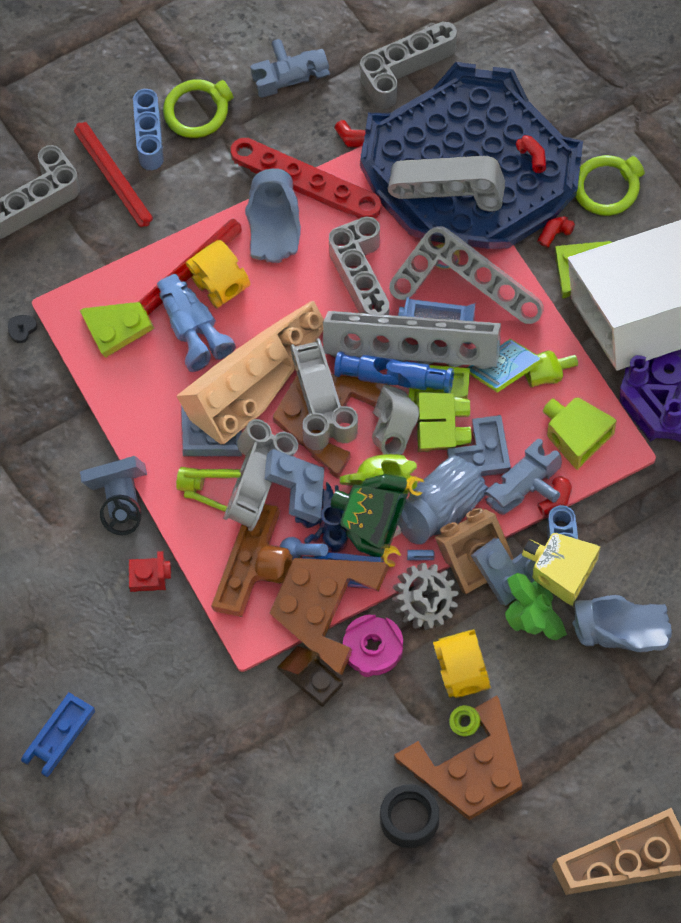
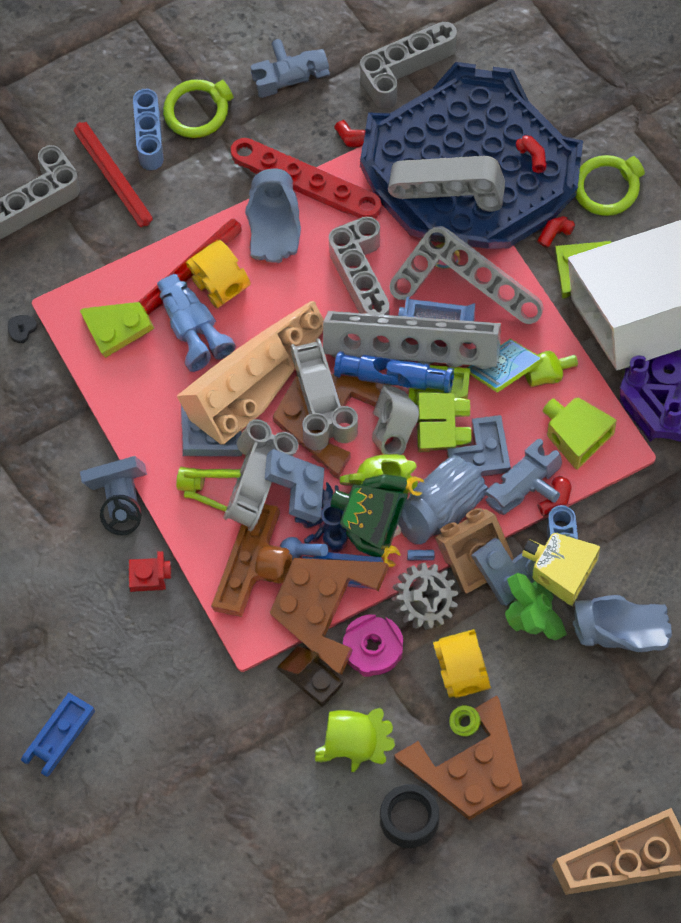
none -> lime piece [315,708,395,772]

